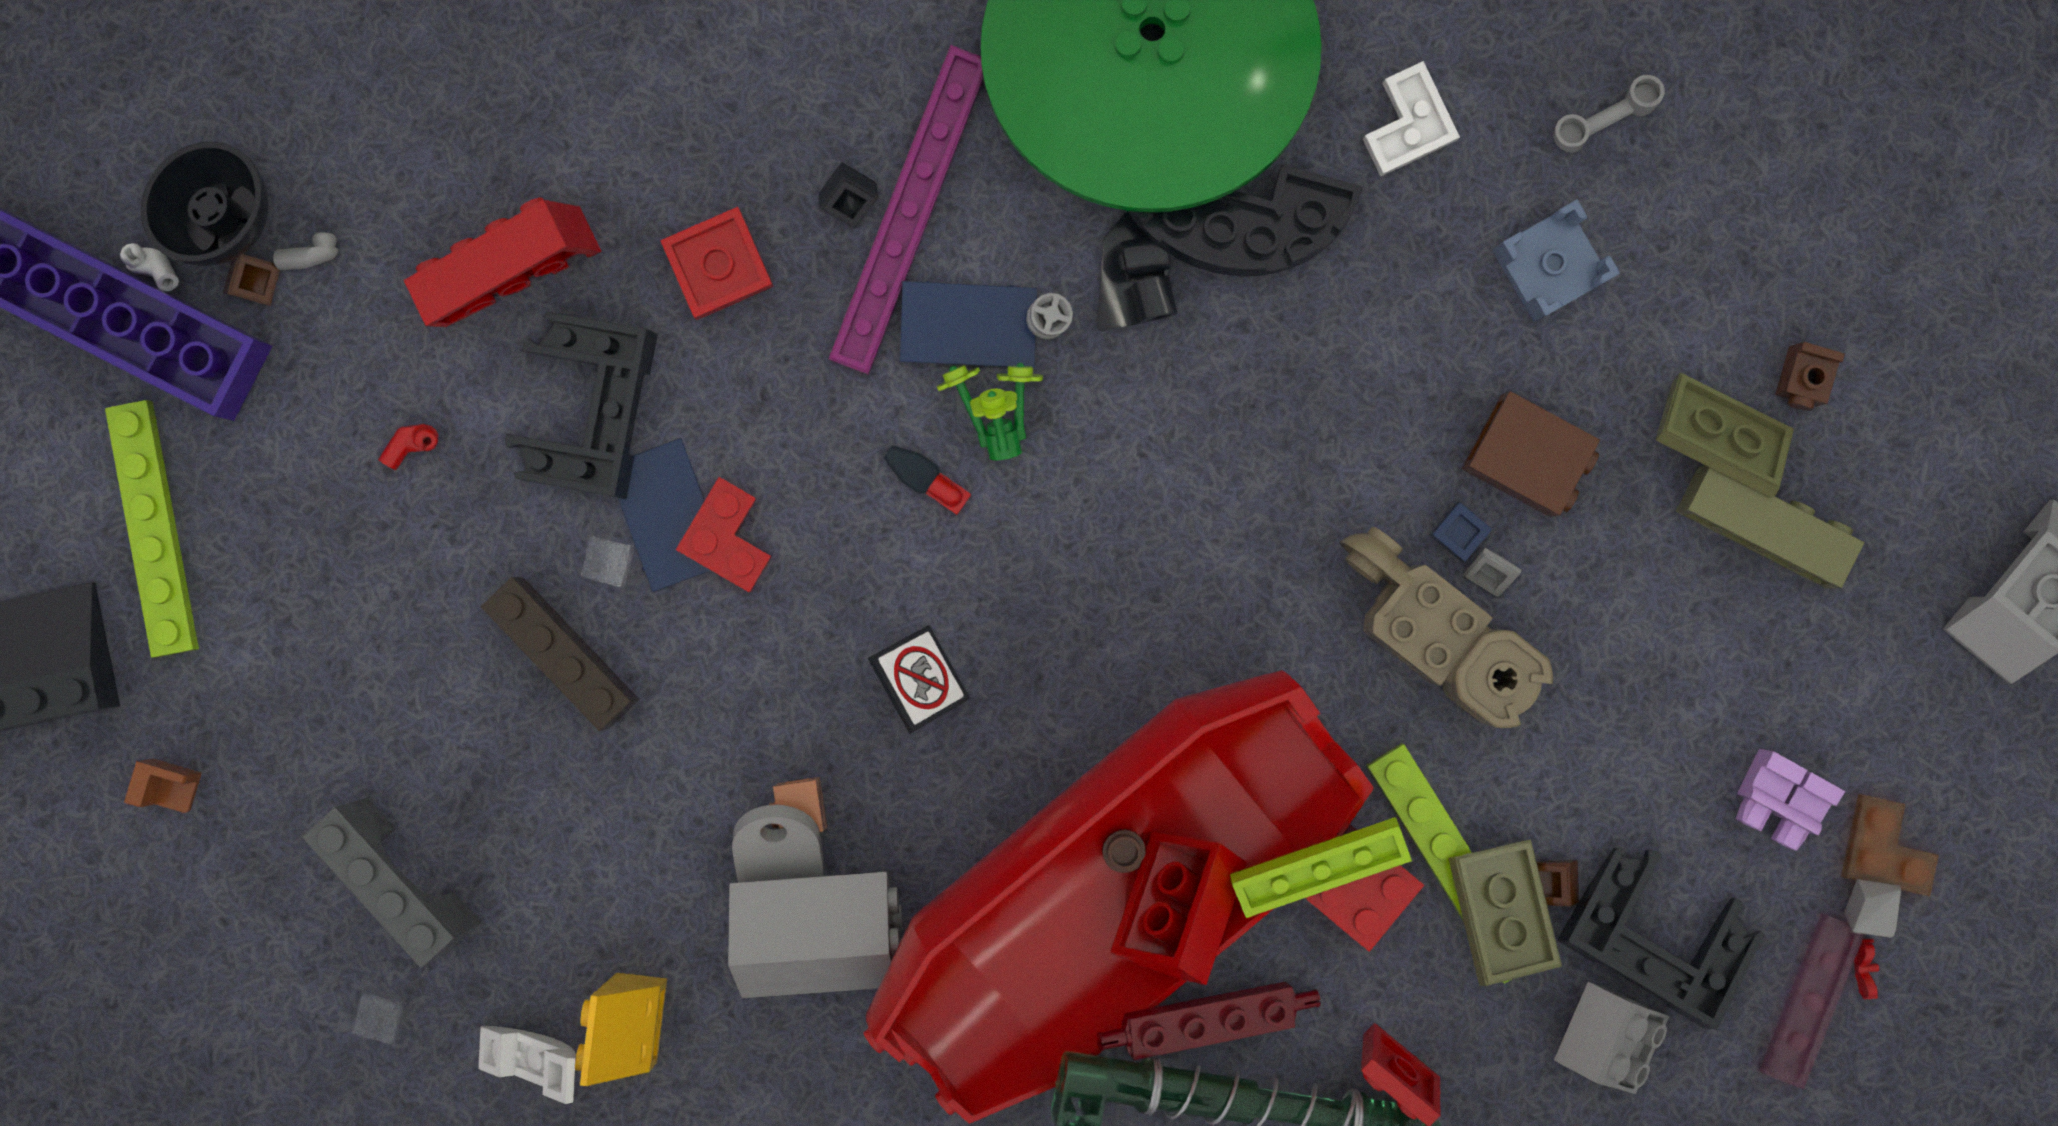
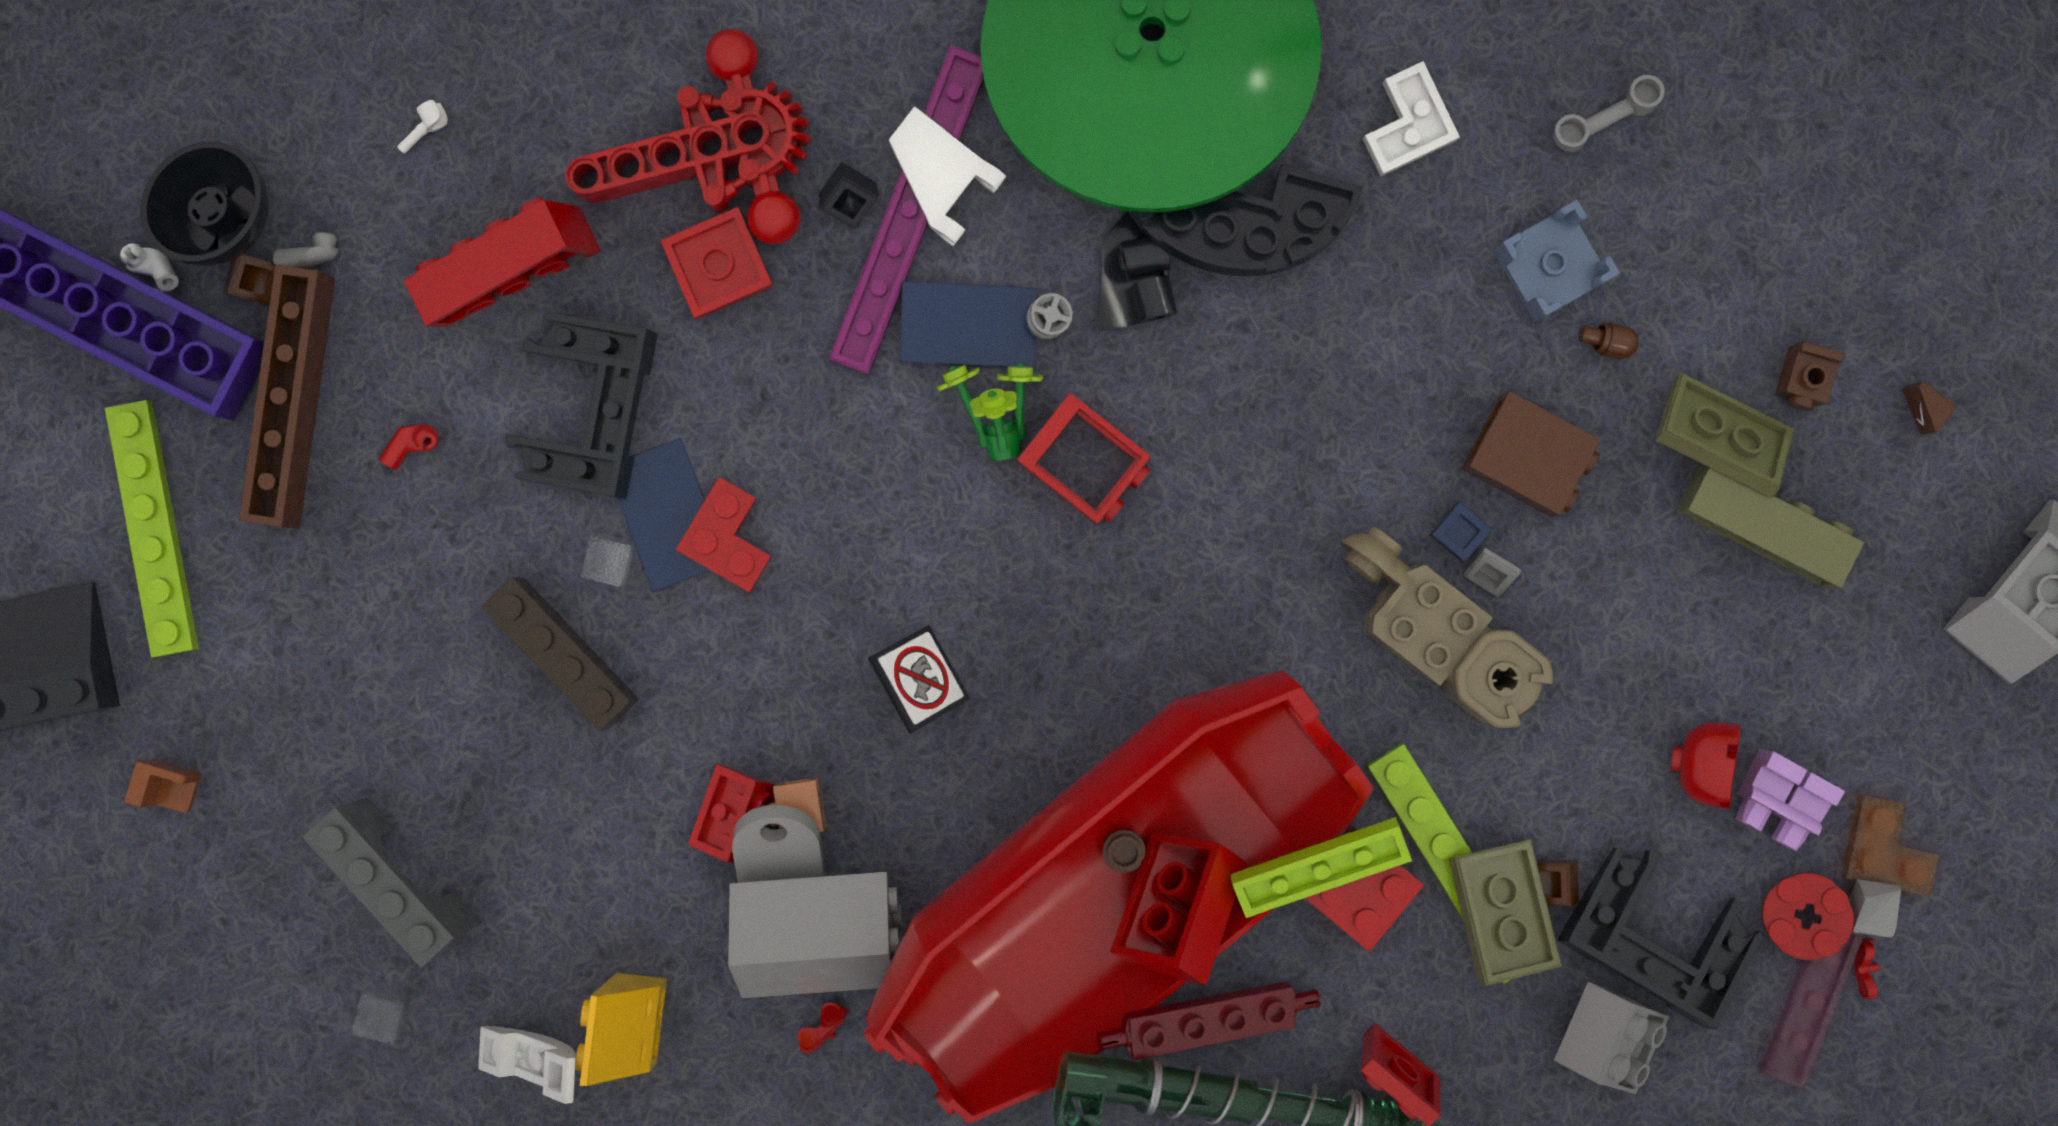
black piece [884,446,972,515] -> none
none -> reddish brown brick [239,265,335,529]
none -> white hand [397,100,448,154]
none -> red piece [565,29,811,245]
none -> red bracket [688,764,776,863]
none -> red piece [797,1002,849,1054]
none -> white flag [889,106,1006,246]
none -> red window [1017,393,1151,525]
none -> reddish brown cylinder [1578,322,1639,359]
none -> red cylinder [1671,722,1741,810]
none -> red plate [1762,873,1854,960]
none -> reddish brown slope [1903,382,1956,435]

